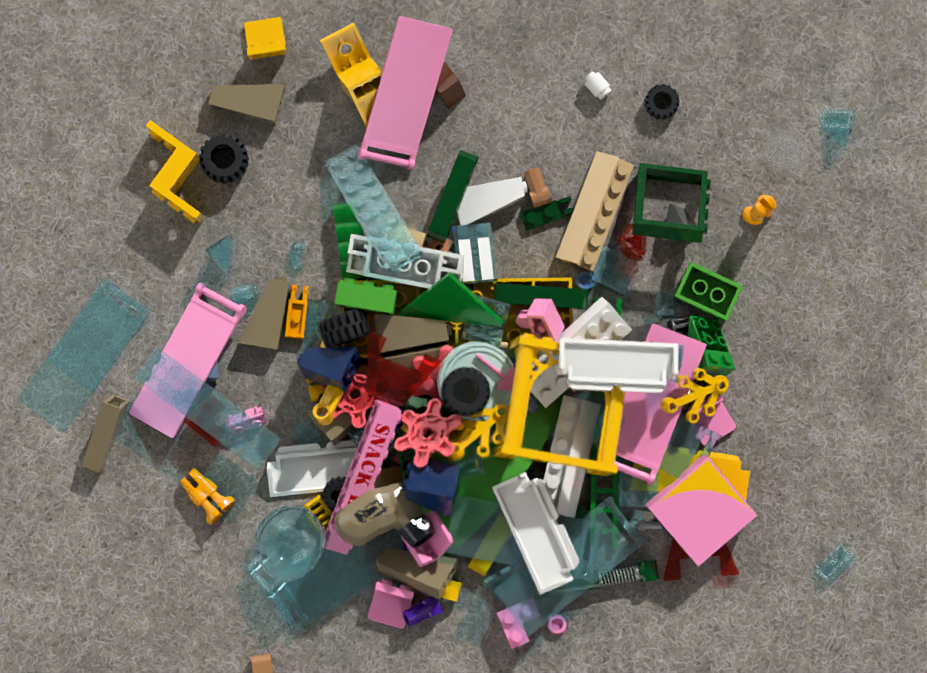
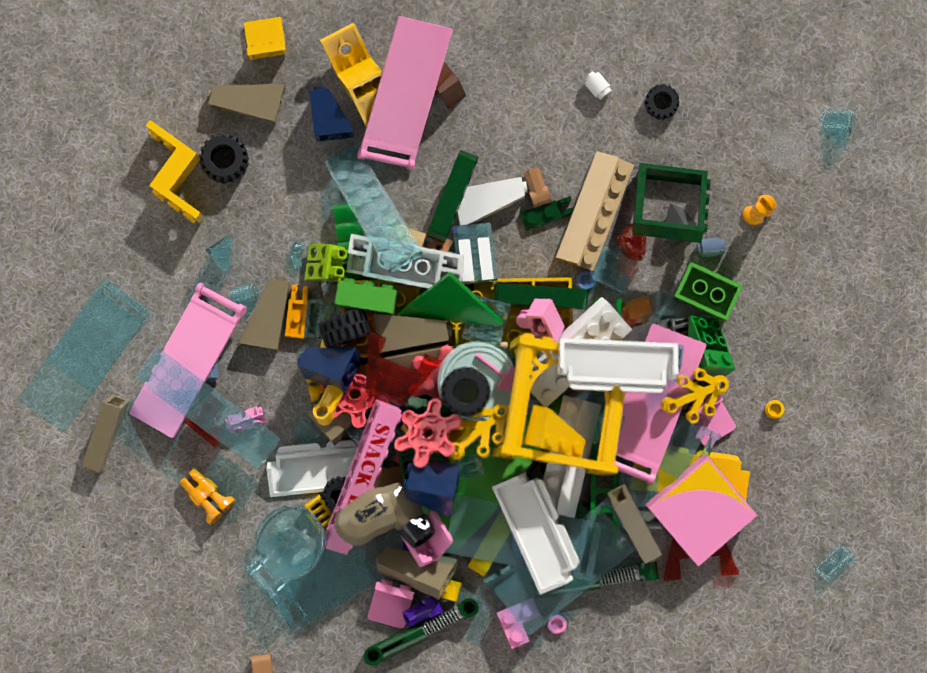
none -> lime hips [304,244,348,283]
none -> dark blue slope [309,86,354,142]
none -> dark green piece [363,598,479,666]
none -> yellow wedge [524,405,586,458]
none -> dark tan slope [608,484,662,564]
none -> clear orange brick [622,295,653,321]
none -> sand blue brick [697,237,725,258]
none -> yellow plate [765,400,784,419]

